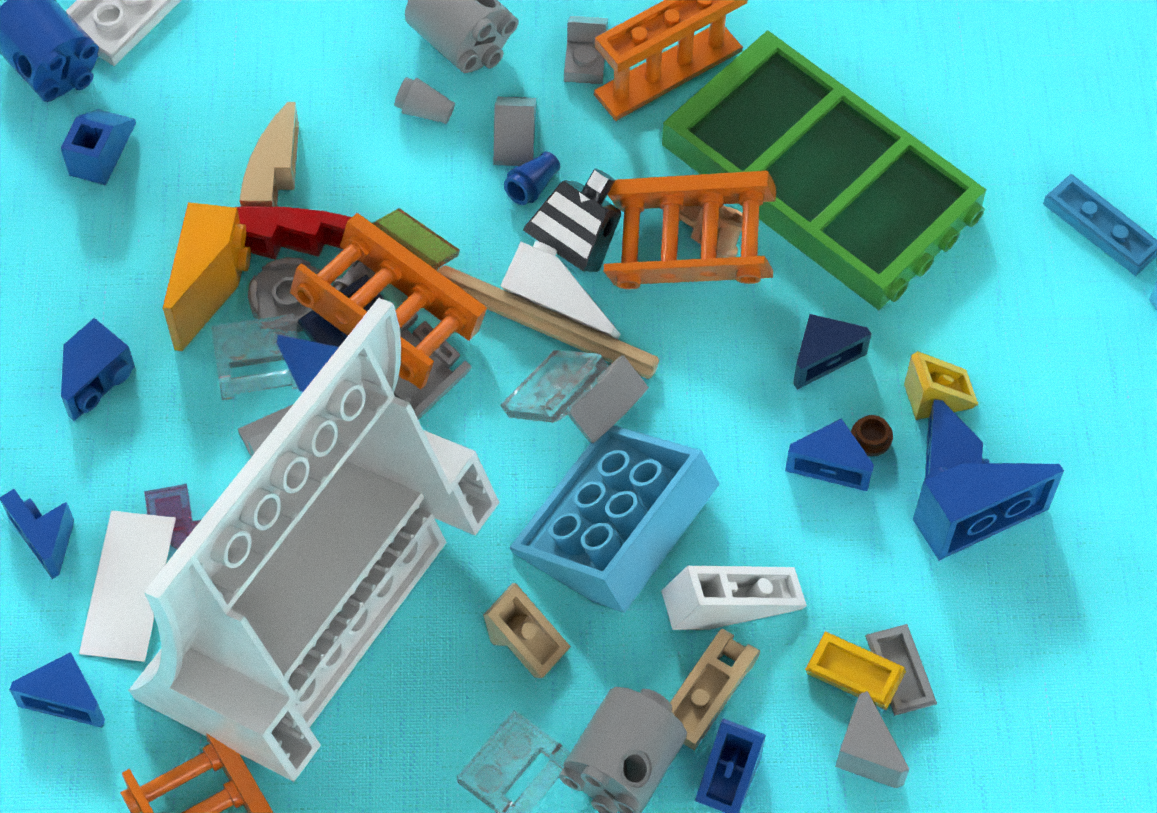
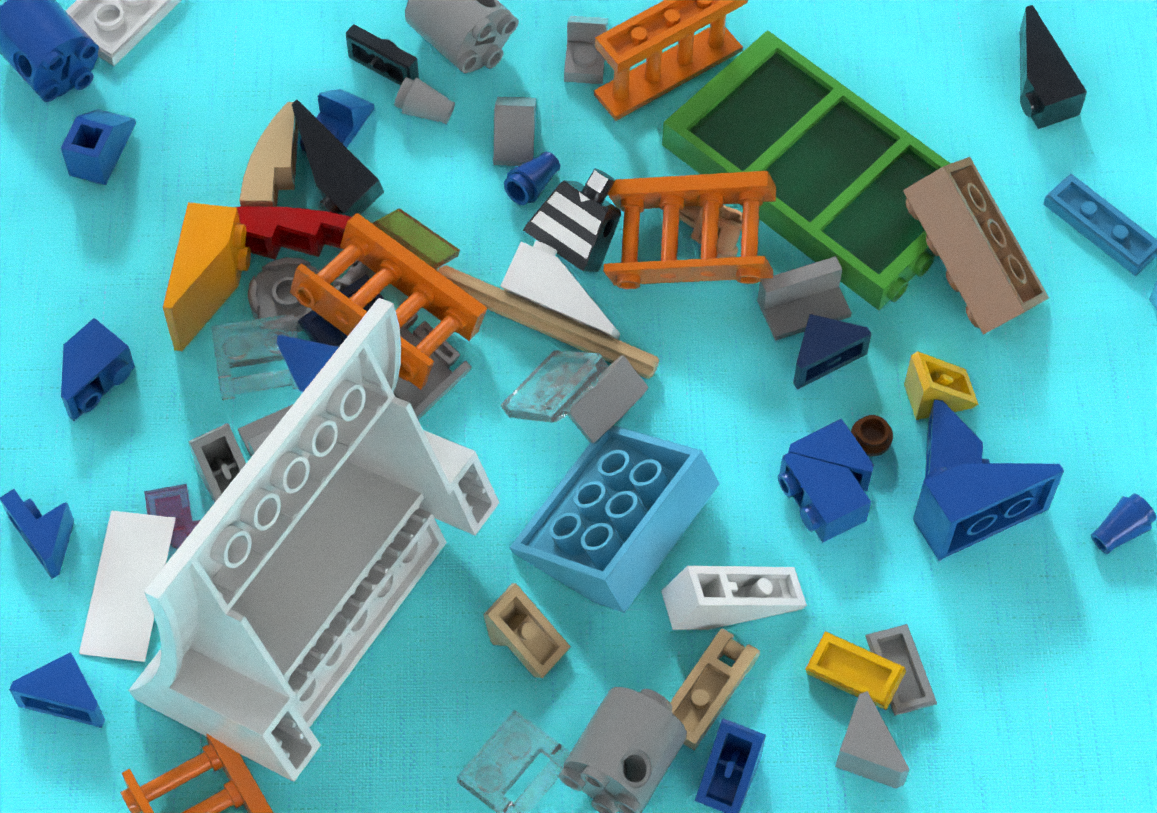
none -> light grey slope [188,423,246,503]
none -> black slope [291,100,384,217]
none -> blue slope [300,89,374,152]
none -> black plate [346,24,419,85]
none -> light grey panel [757,256,852,341]
none -> blue slope [778,453,871,543]
none -> medium nougat slope [903,157,1049,335]
none -> black slope [1019,5,1087,129]
none -> blue cone [1091,493,1157,554]

